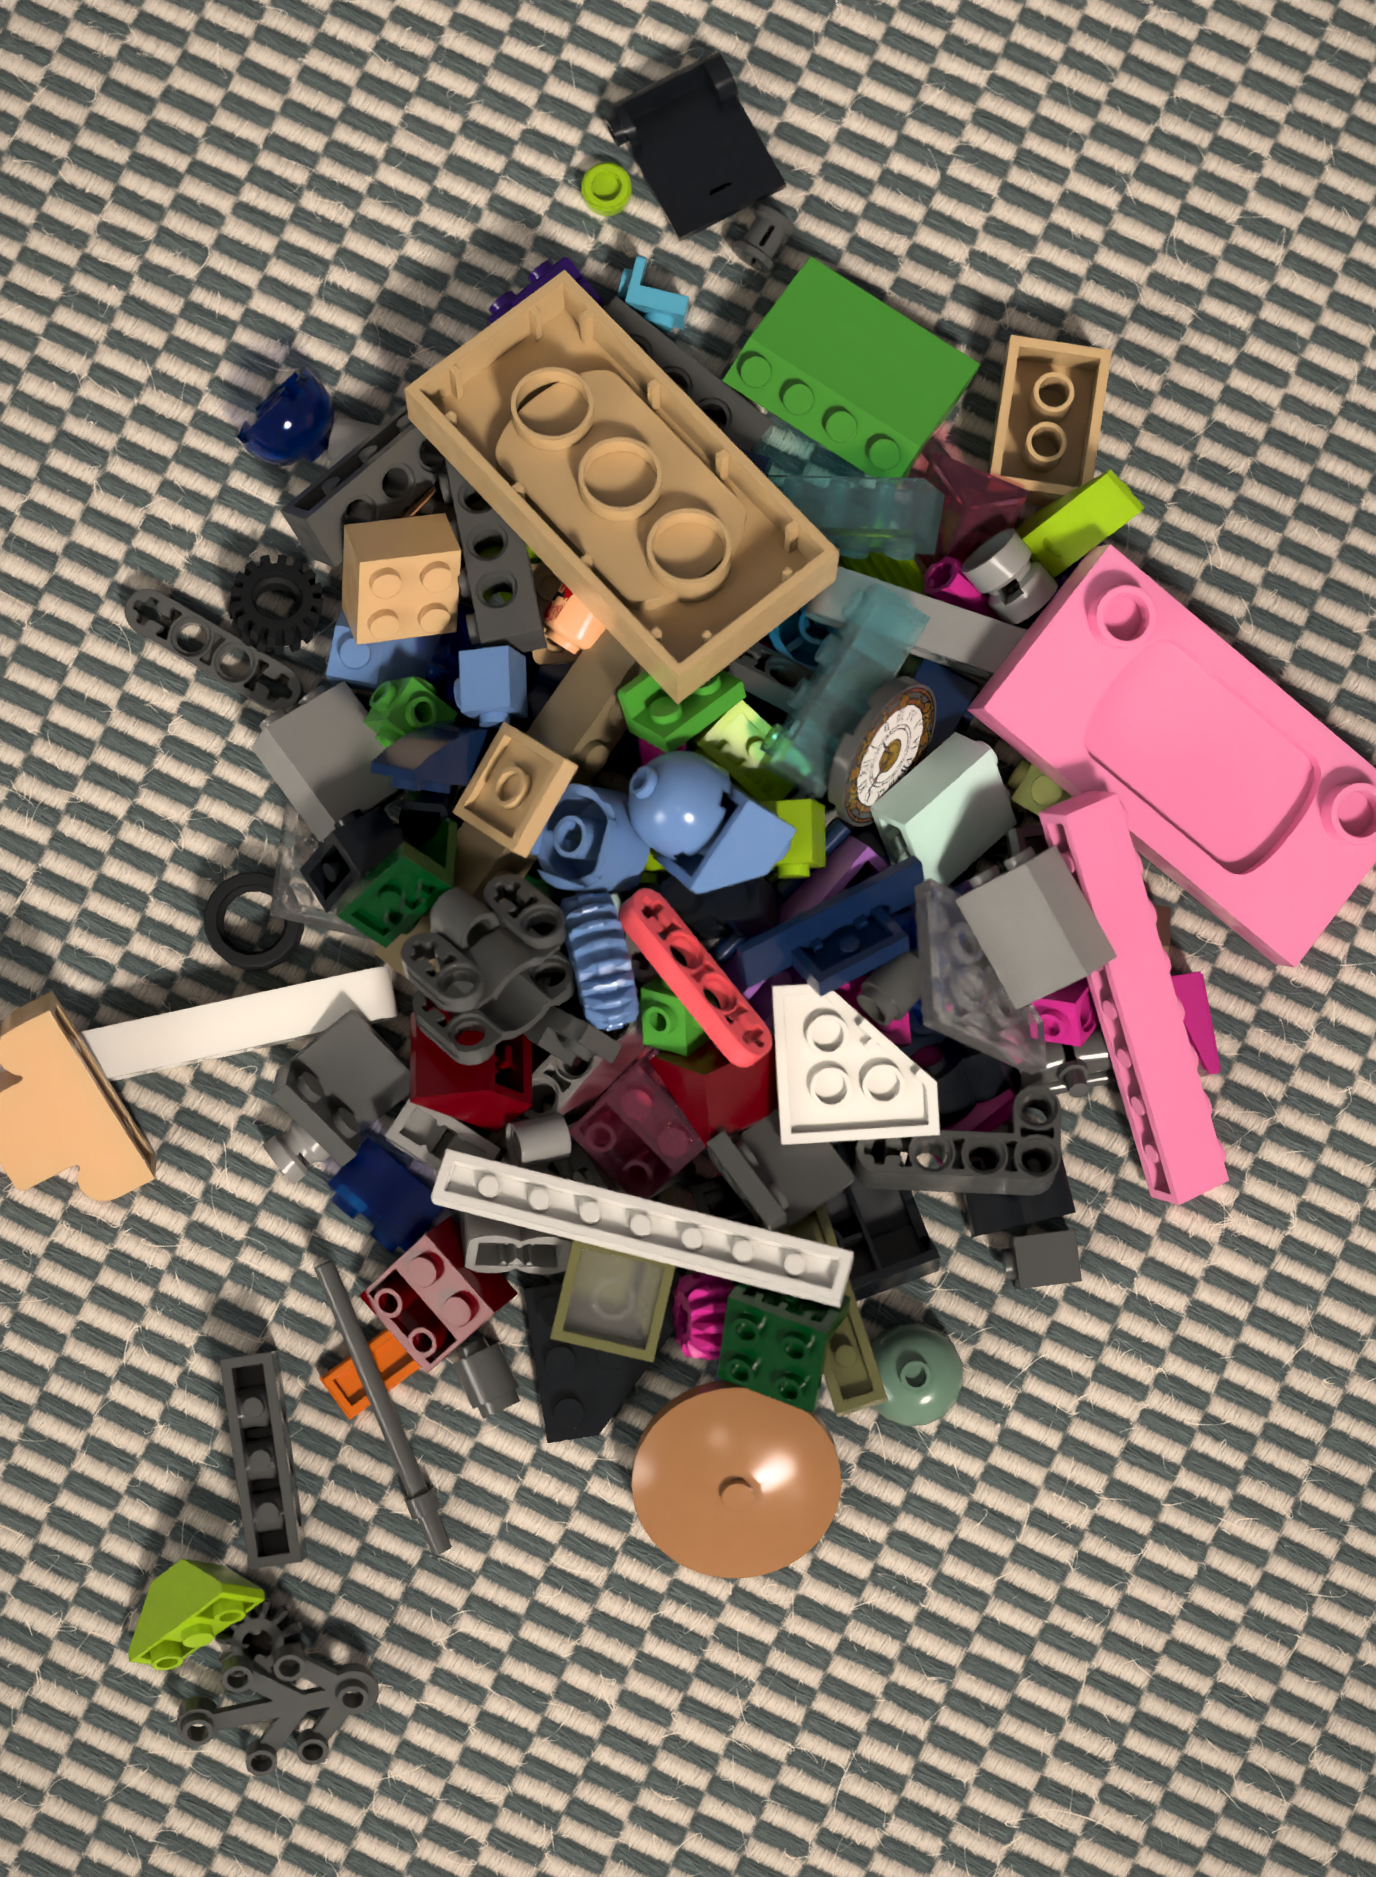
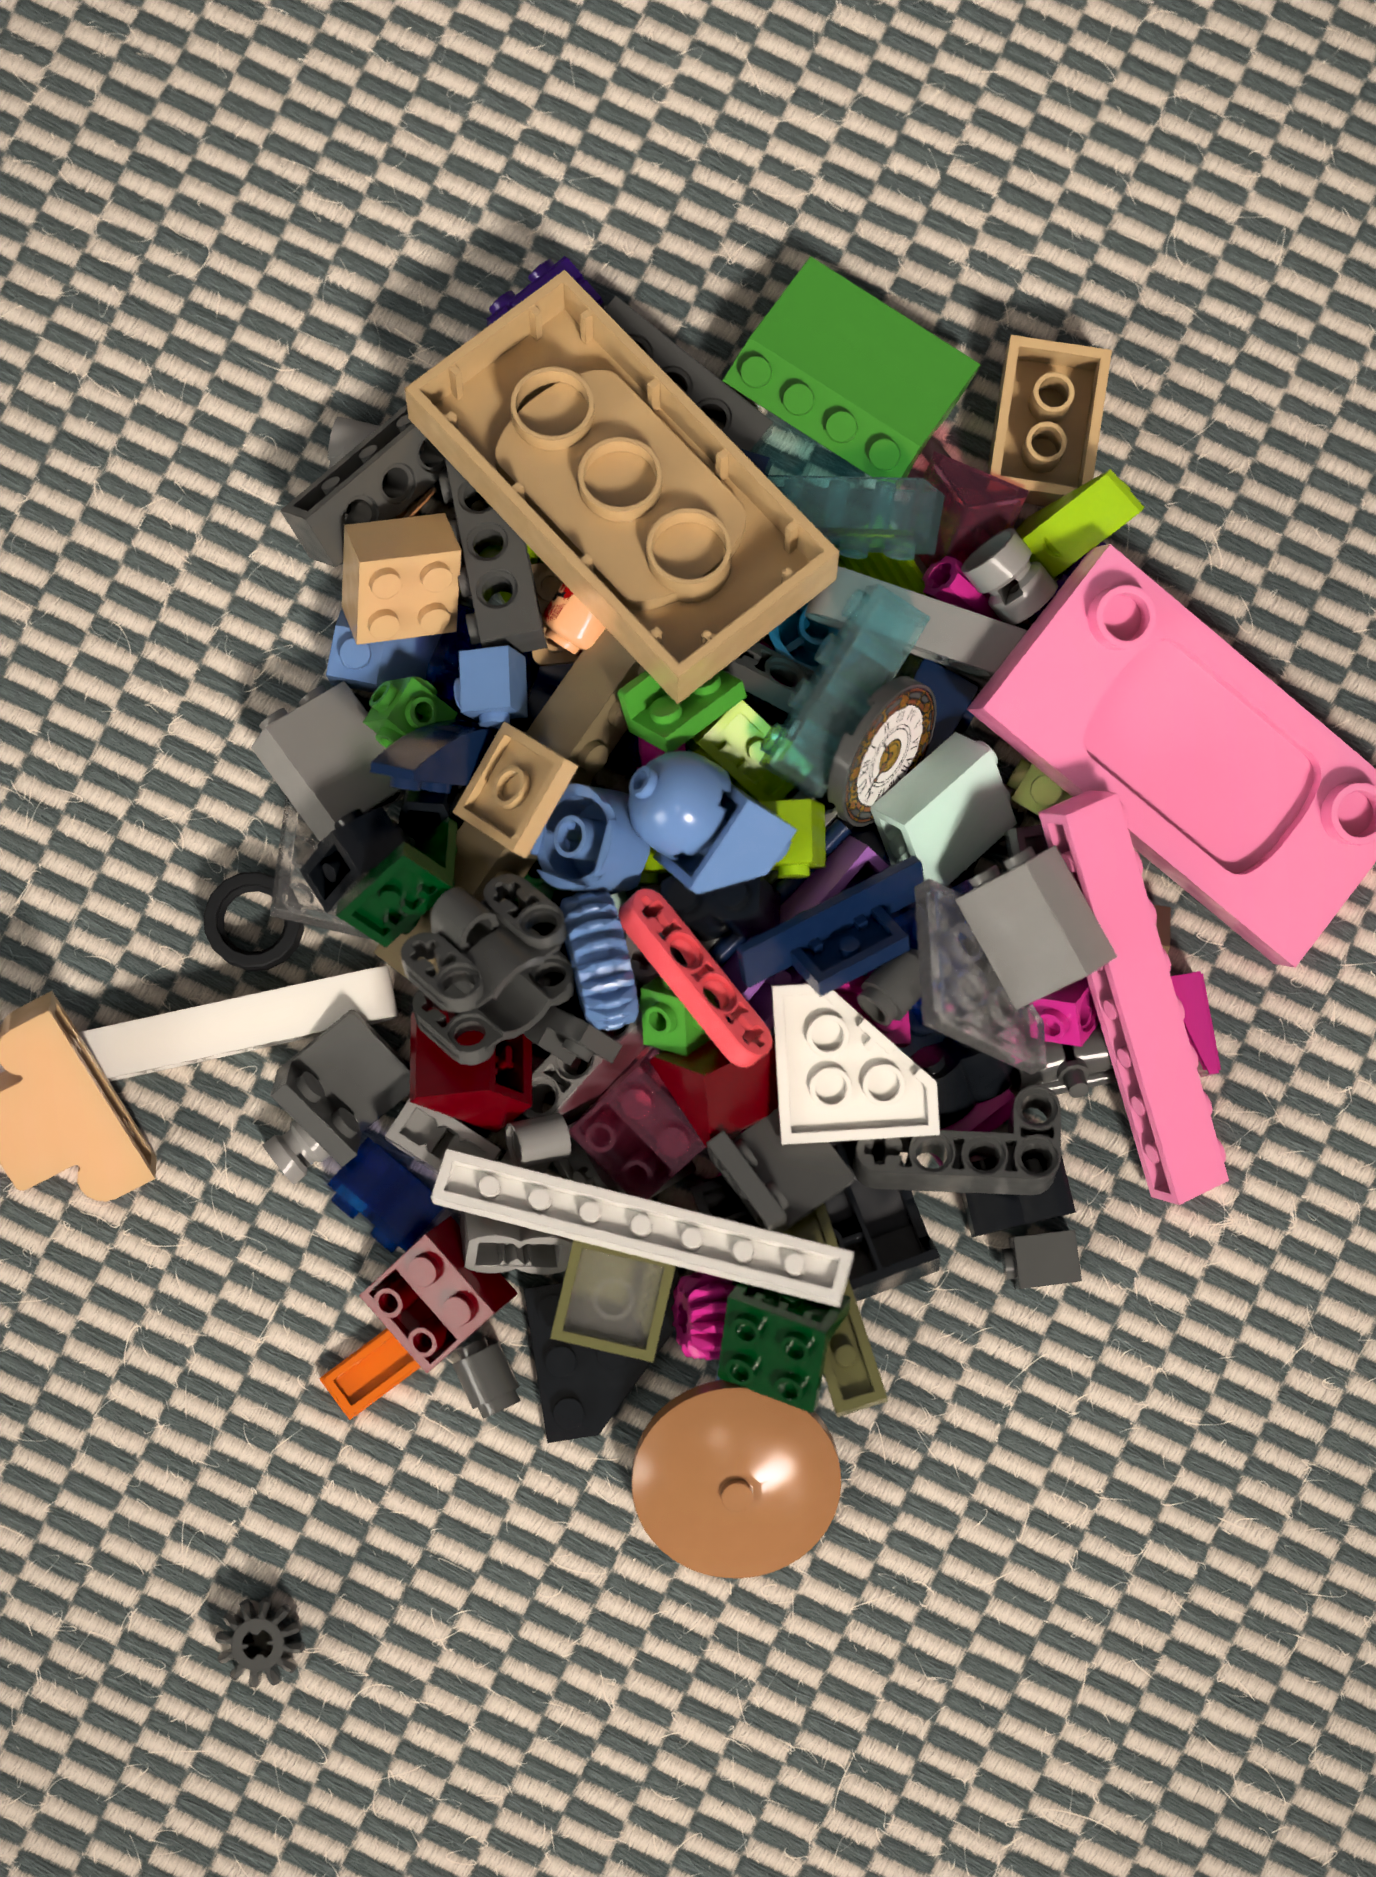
dark grey beam [125,589,303,713] -> none
lime slope [128,1558,265,1670] -> none
dark grey plant [177,1644,379,1776] -> none
dark grey brick [220,1350,308,1570] -> none
black tyre [229,554,324,655] -> none
clear blue cylinder [234,366,334,467] -> none
dark grey bar [314,1260,452,1555] -> none
lime tile [581,162,632,216] -> none
black door [605,51,786,242] -> none
medium azure bracket [618,255,689,332] -> none
dark grey bush [731,205,796,273] -> none
sand green cylinder [870,1323,964,1427] -> none

